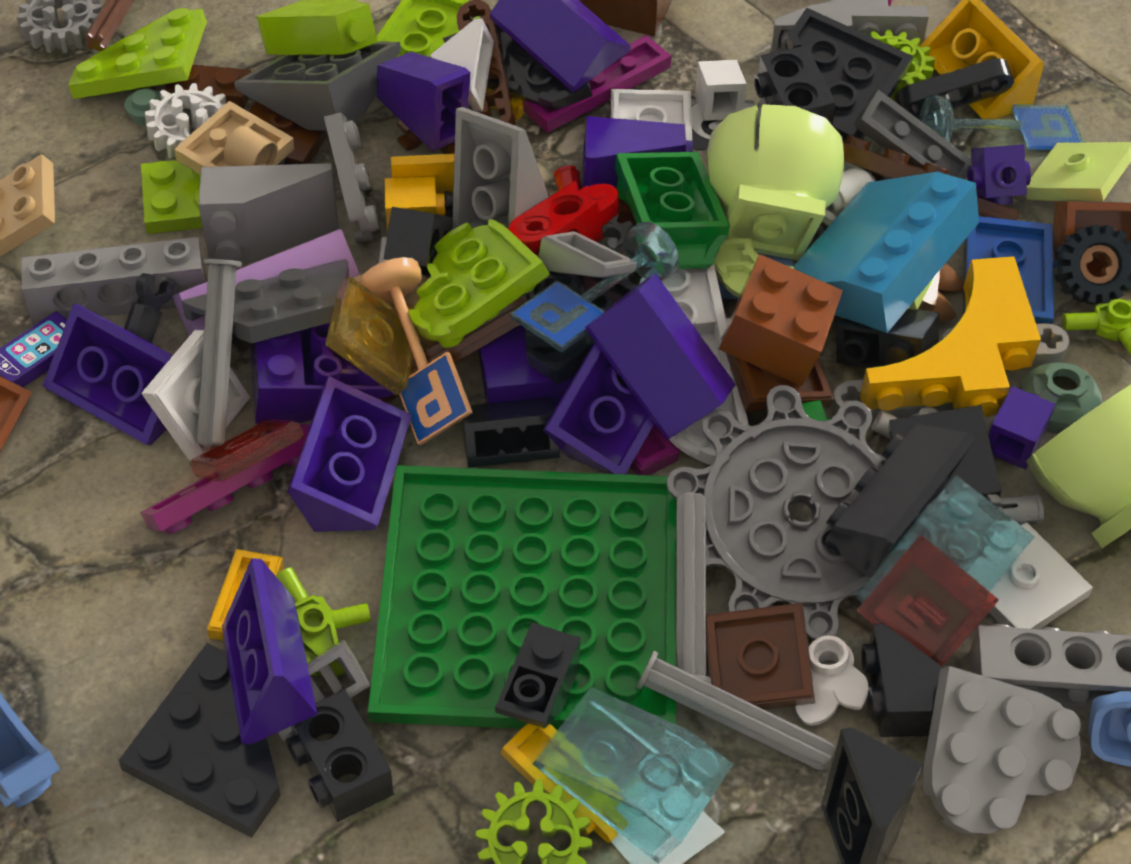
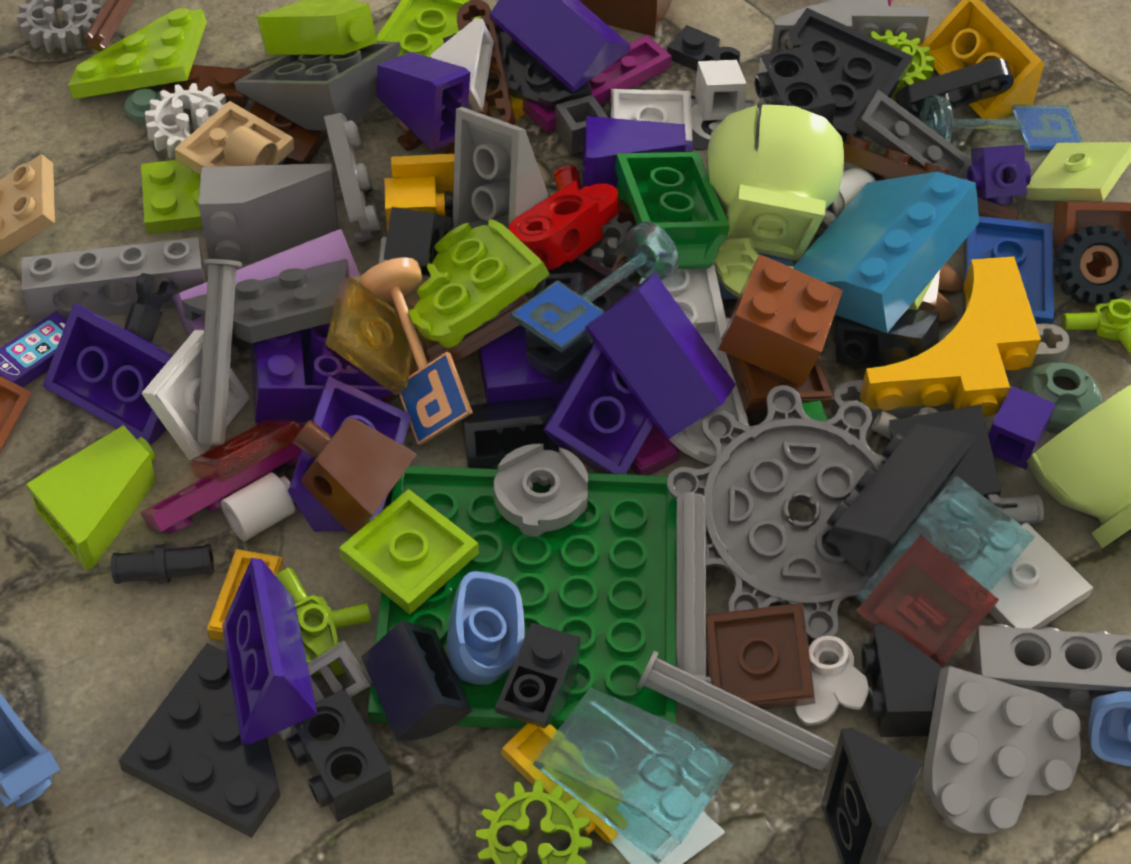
light grey slope [539,231,637,278] -> none
none -> lime slope [26,425,157,571]
none -> black pin [111,544,214,584]
none -> white brick [221,472,295,542]
none -> reddish brown torso [292,418,417,535]
none -> lime plate [339,489,479,614]
none -> black brick [361,620,472,741]
none -> medium blue piece [447,571,525,685]
none -> light grey plate [494,444,588,537]
none -> dark grey plate [555,94,608,155]
none -> black plate [667,25,740,71]

